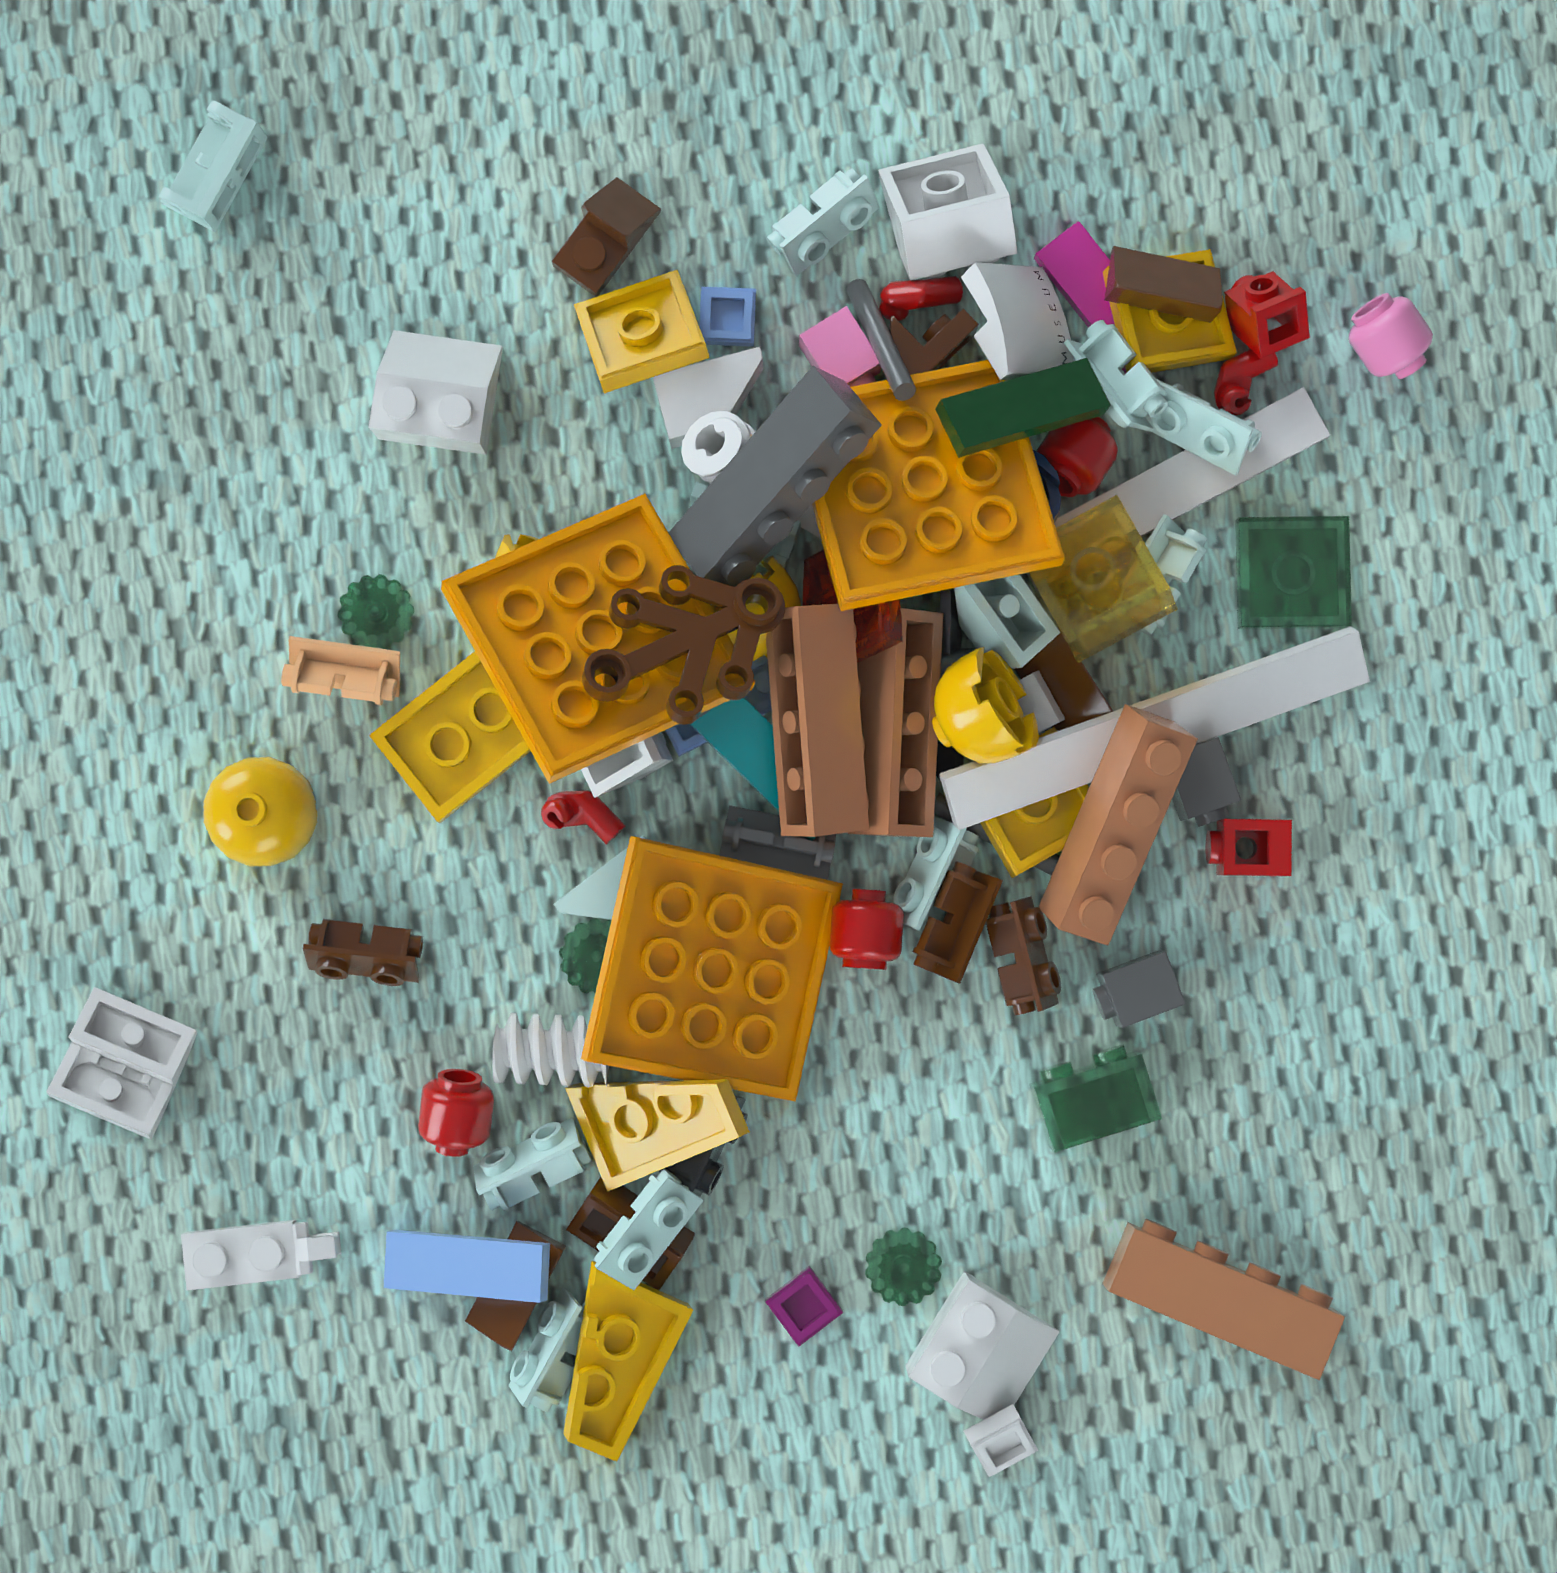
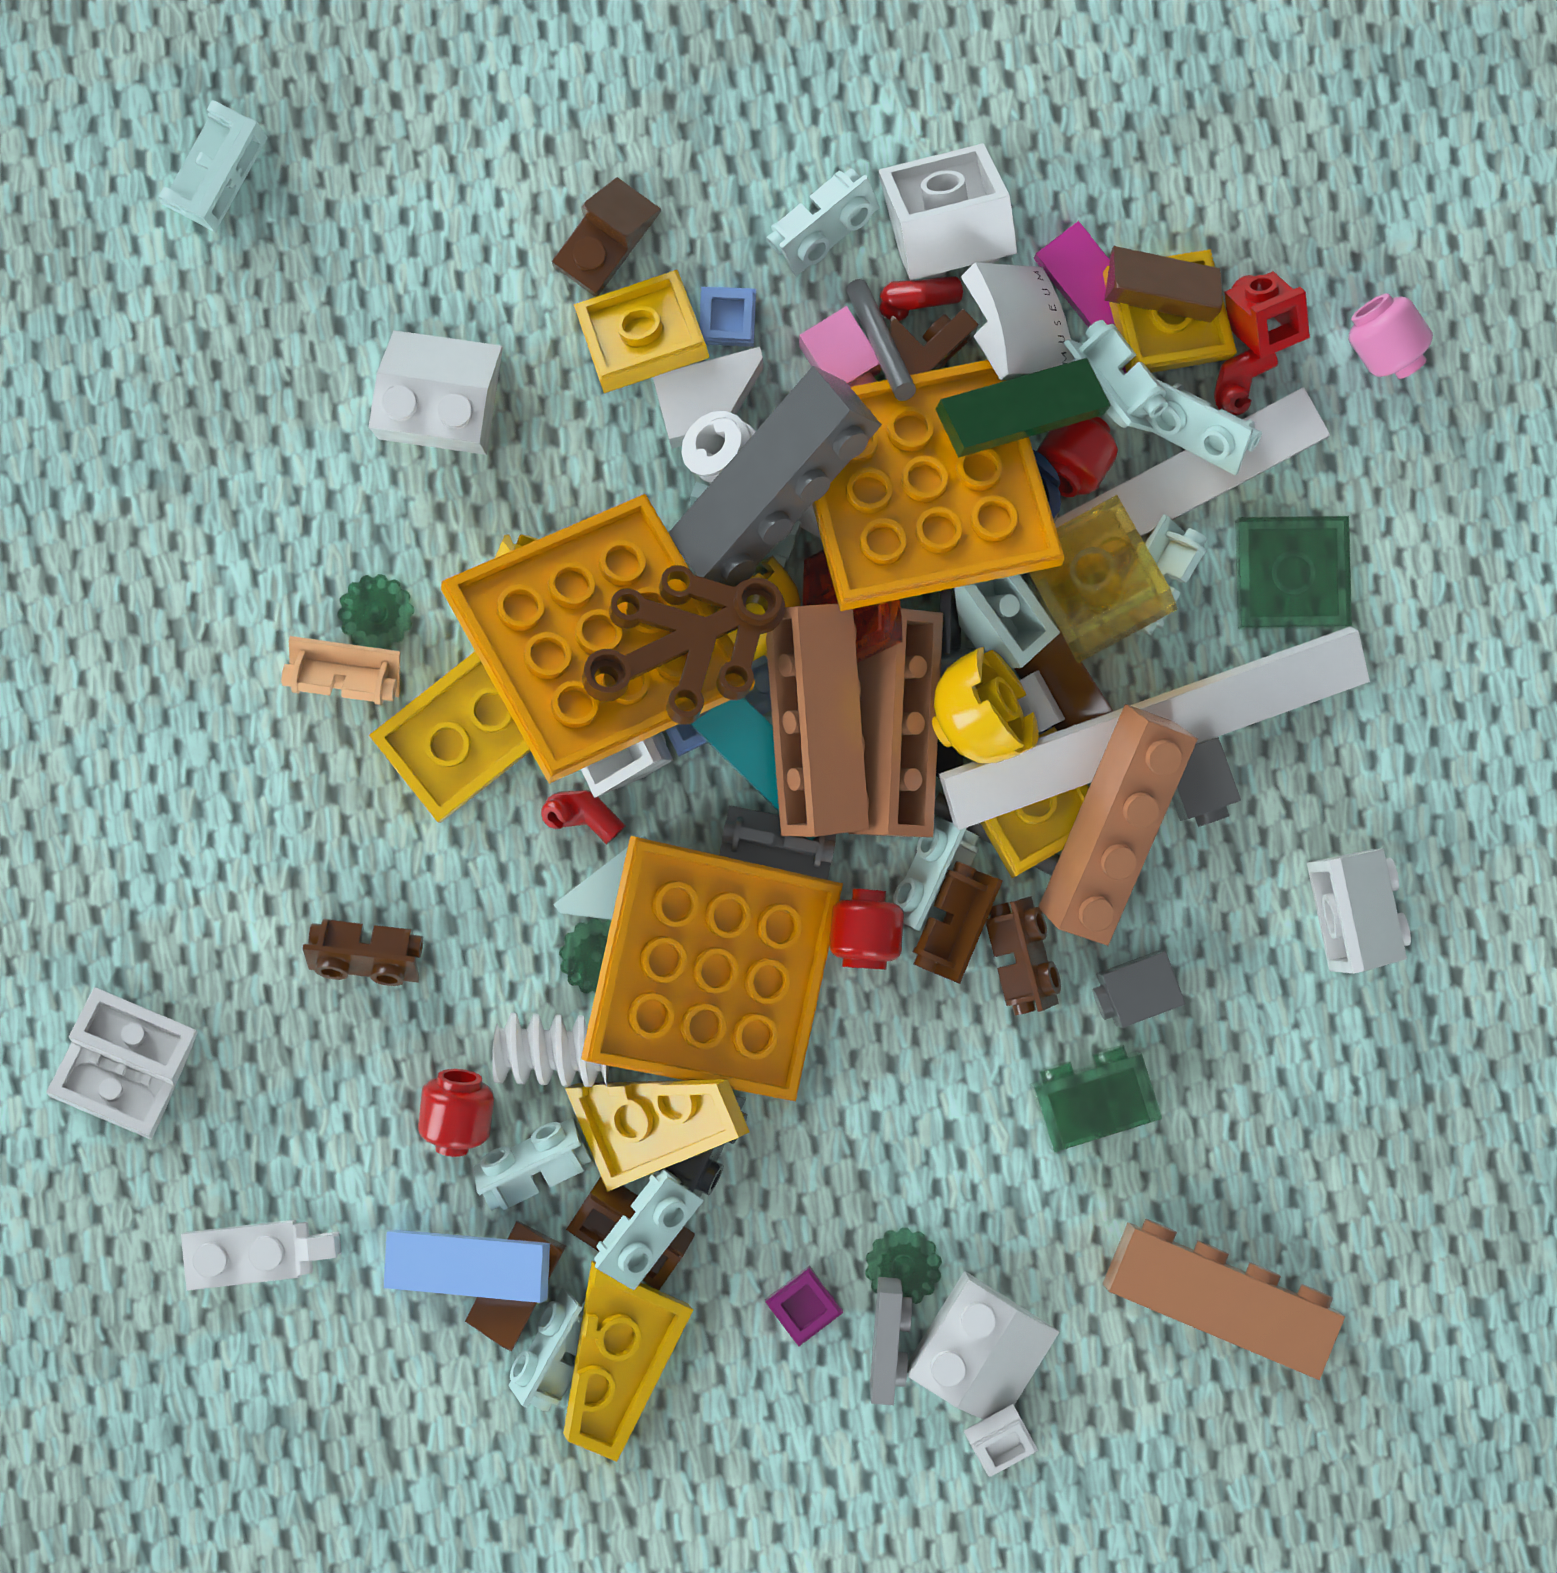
yellow cylinder [203,757,317,867] -> none
red brick [1205,819,1292,877] -> none
none -> light grey plate [870,1277,912,1405]
none -> white slope [1307,848,1411,974]

